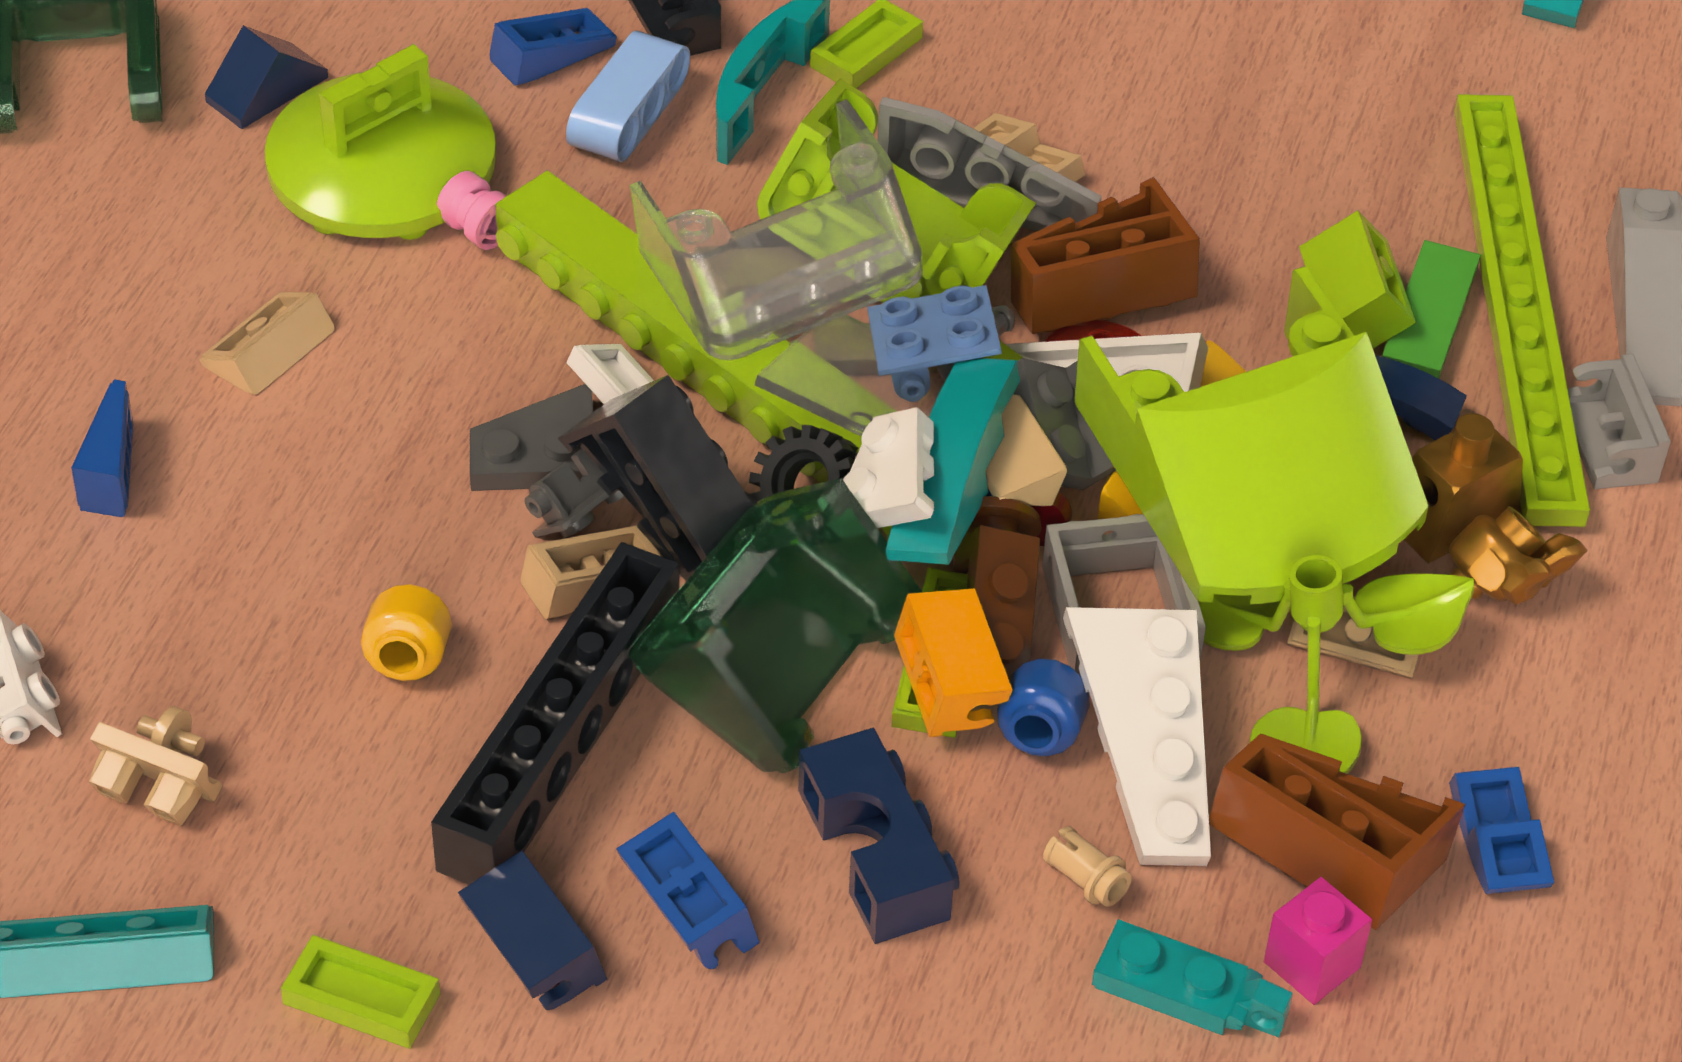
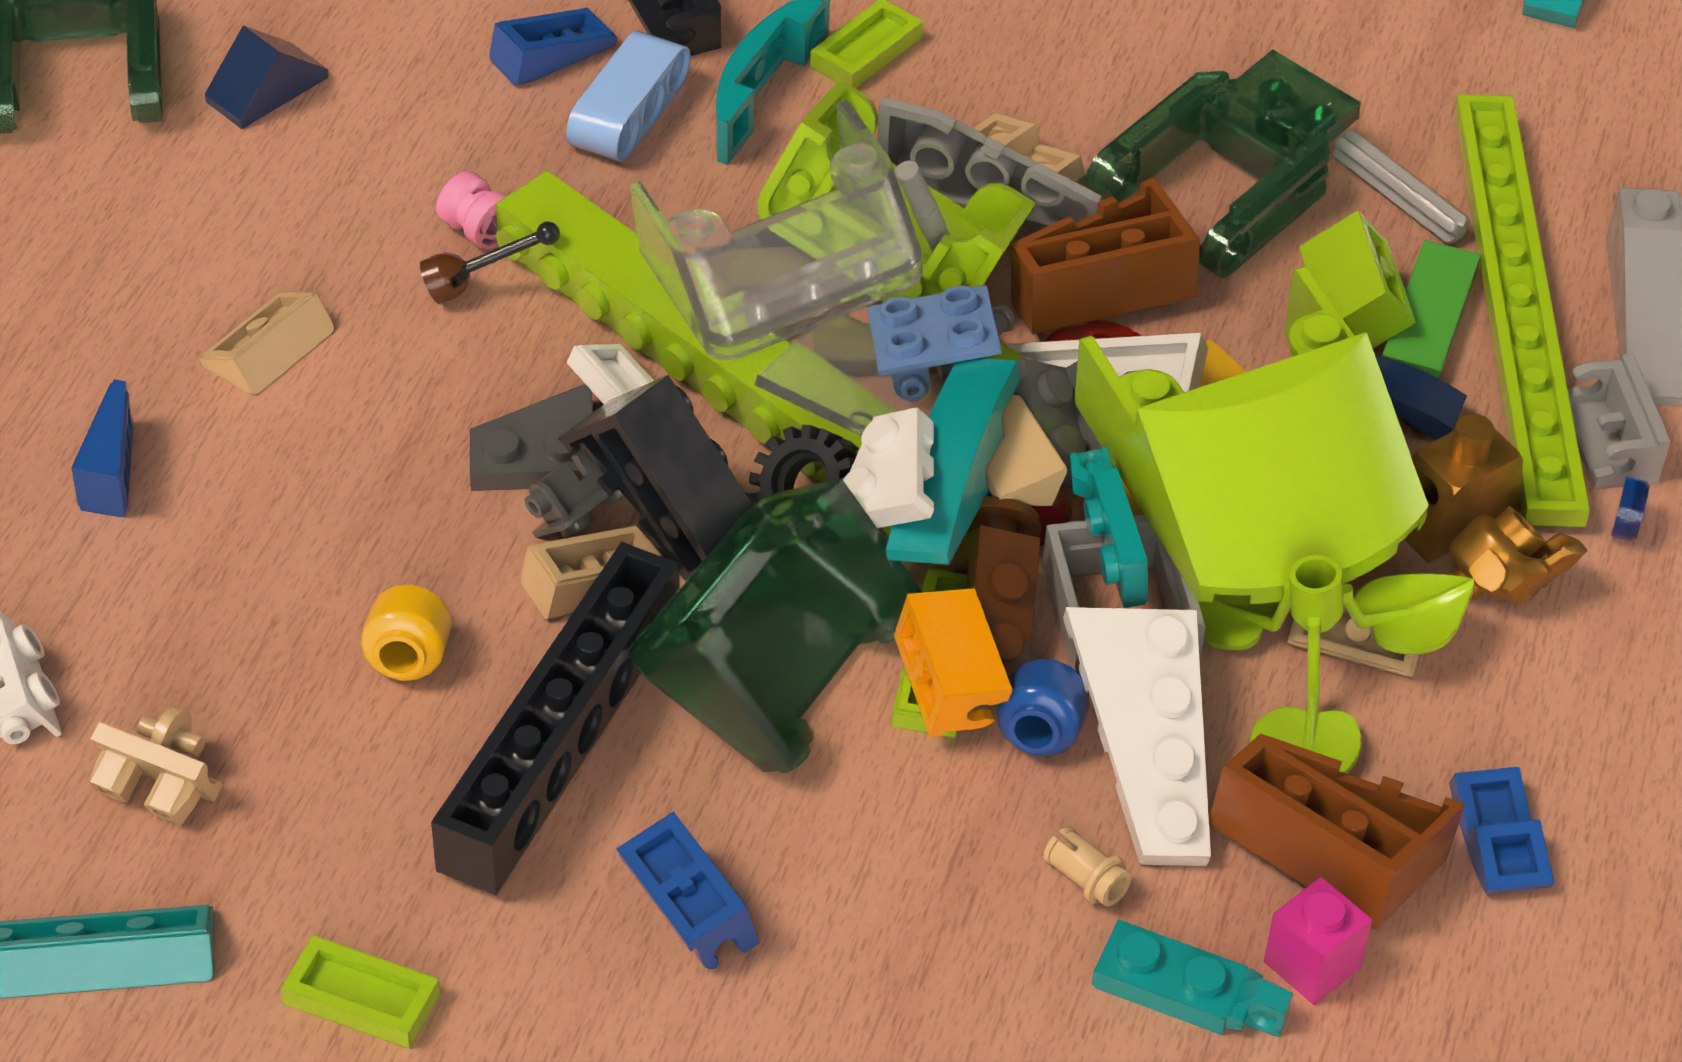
lime bracket [265,44,496,240] -> none
dark blue hinge [458,851,608,1011] -> none
dark blue arch [798,727,960,944] -> none
none -> hinge [420,221,560,305]
none -> light grey piece [895,160,951,253]
none -> teal hinge [1070,446,1148,608]
none -> clear green plate [1084,49,1361,278]
none -> light grey axle [1333,130,1470,245]
none -> clear blue tile [1611,476,1650,541]

